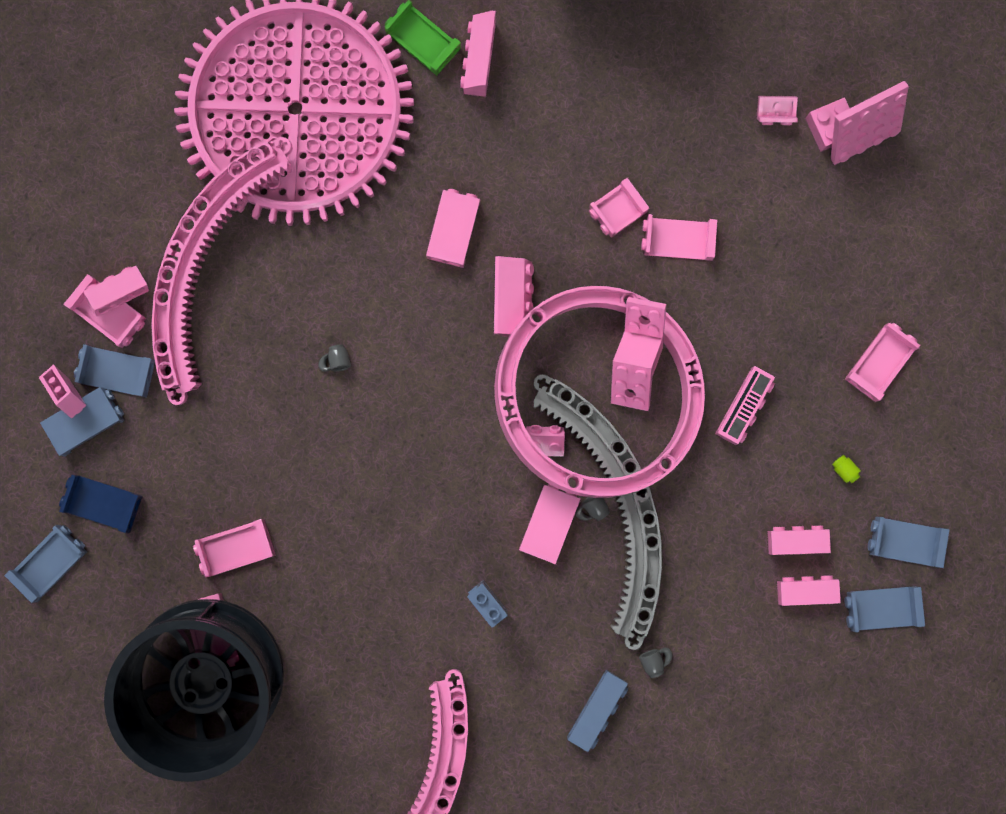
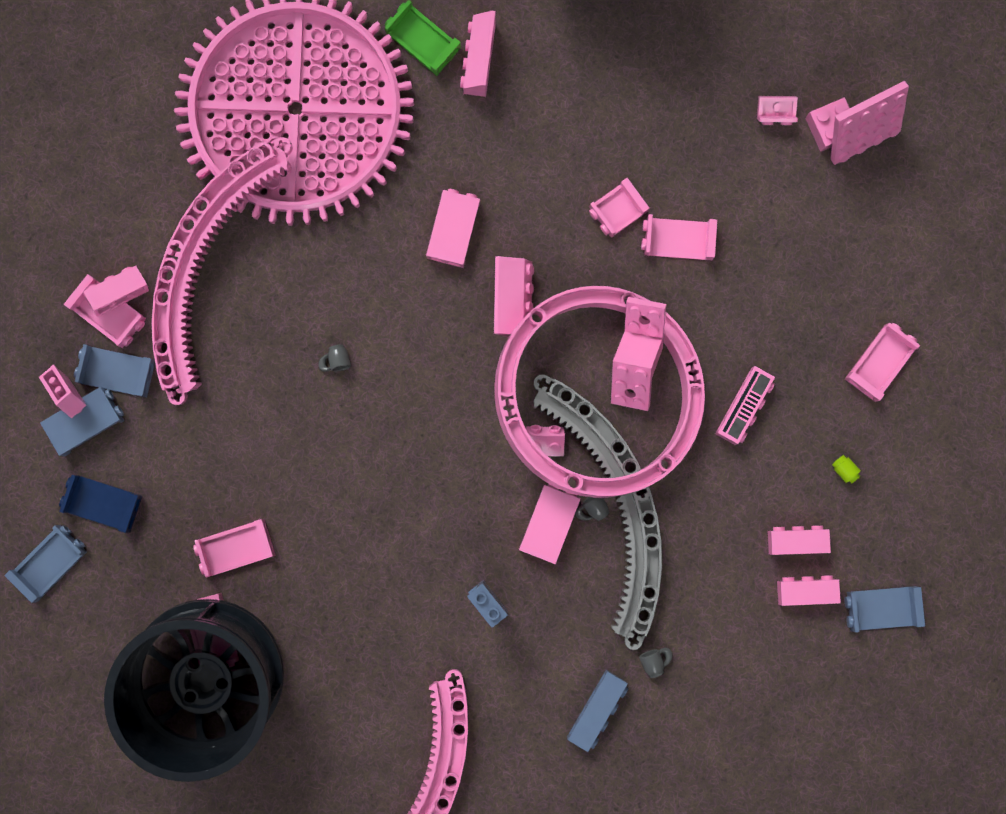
sand blue panel [868,517,949,568] -> none

